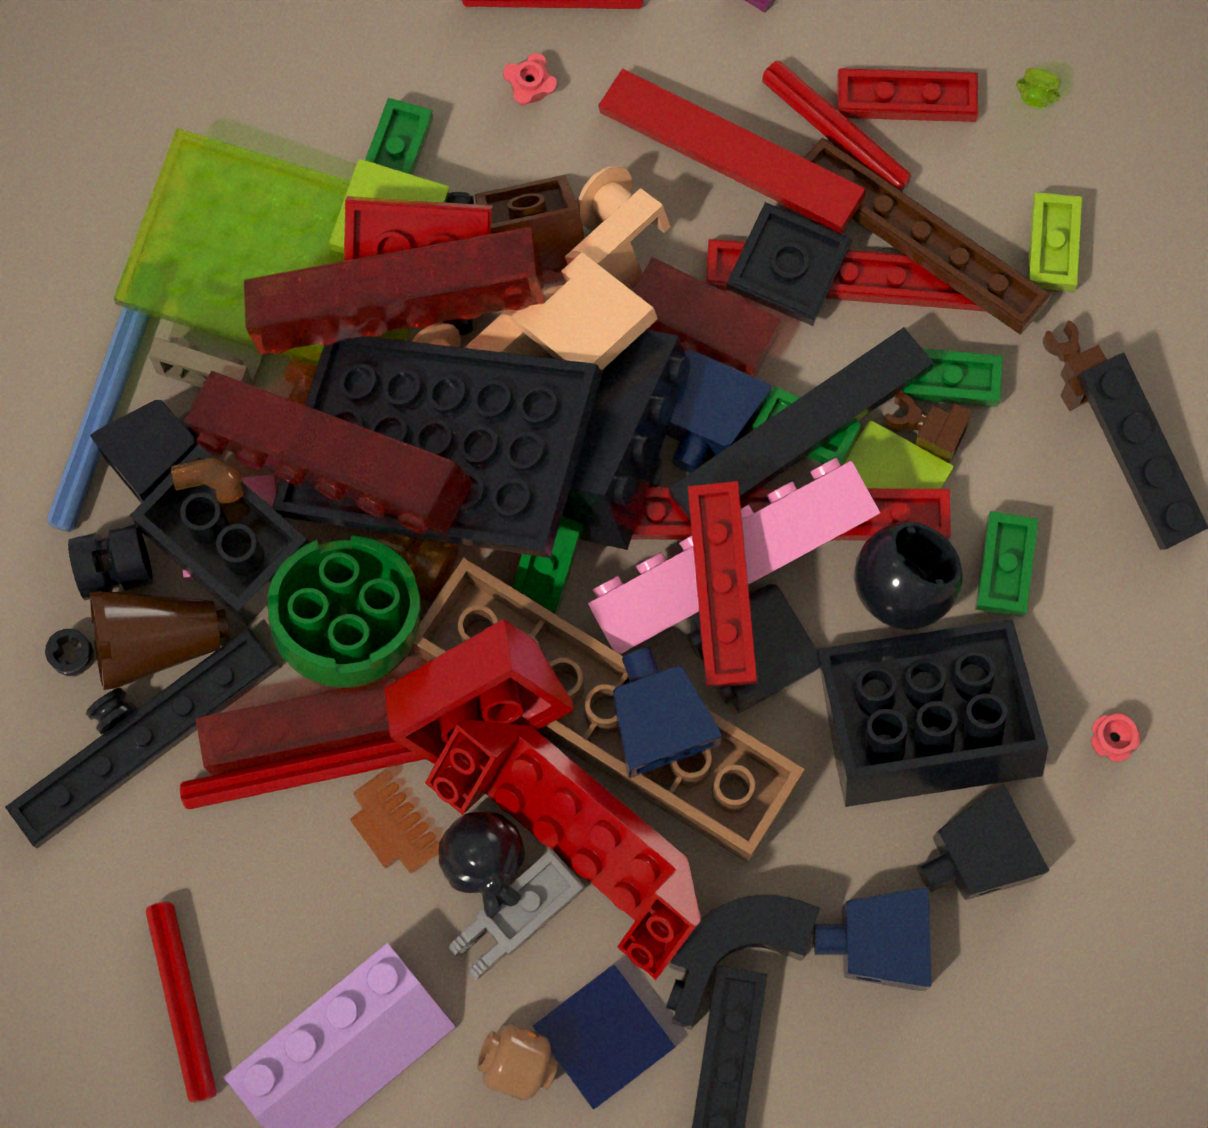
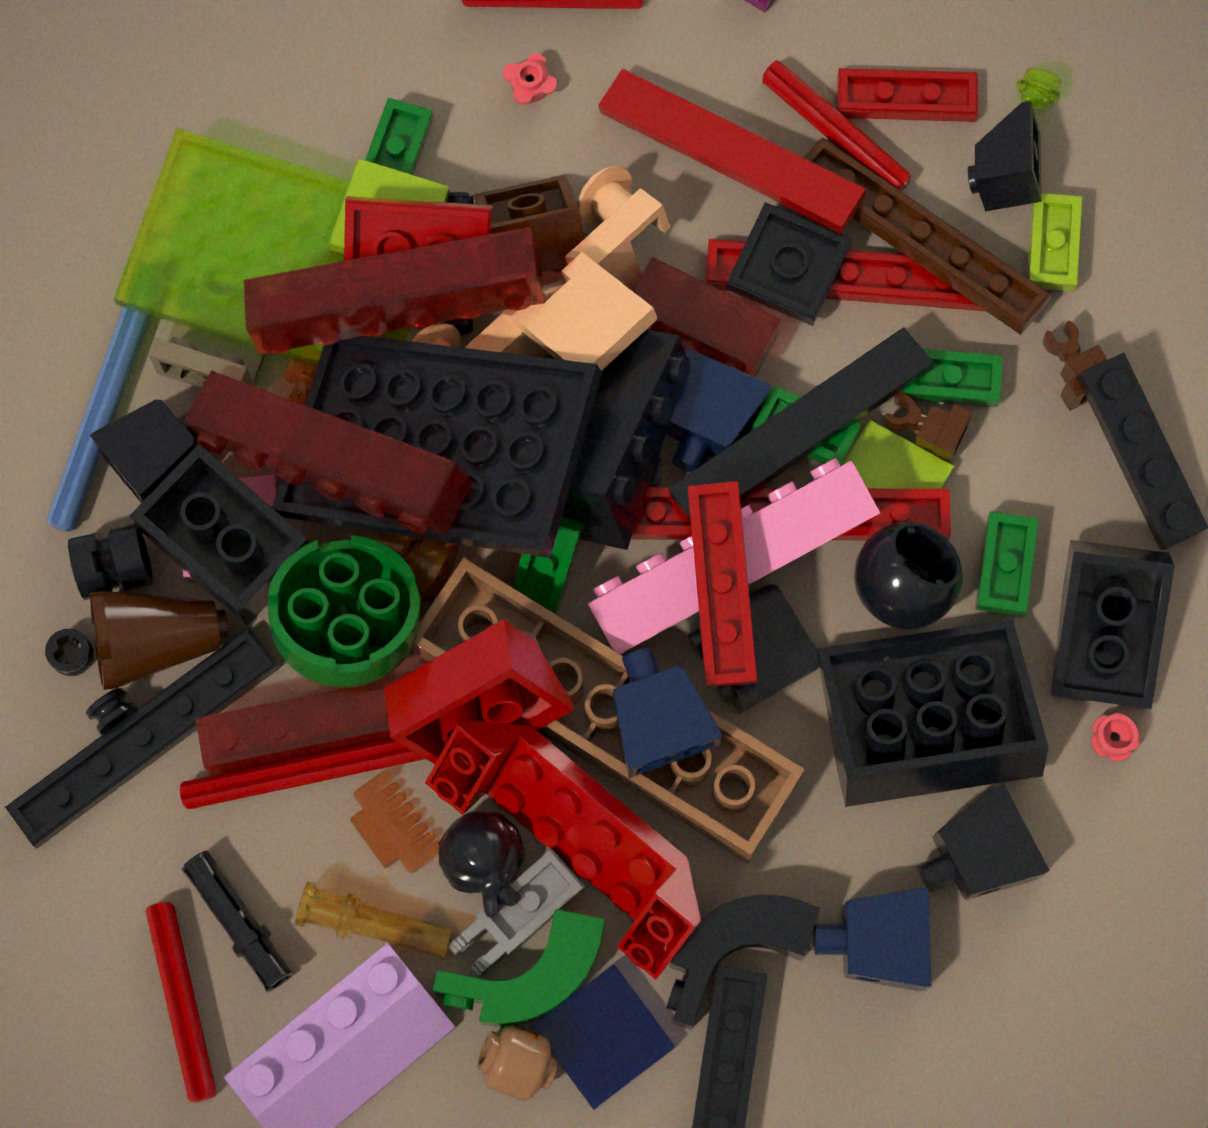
clear orange arm [171,458,243,503] -> none
none -> black pin [181,850,294,992]
none -> clear yellow pin [295,881,453,960]
none -> green arch [433,909,605,1027]
none -> black slope [968,101,1042,212]
none -> black slope [1051,540,1175,709]

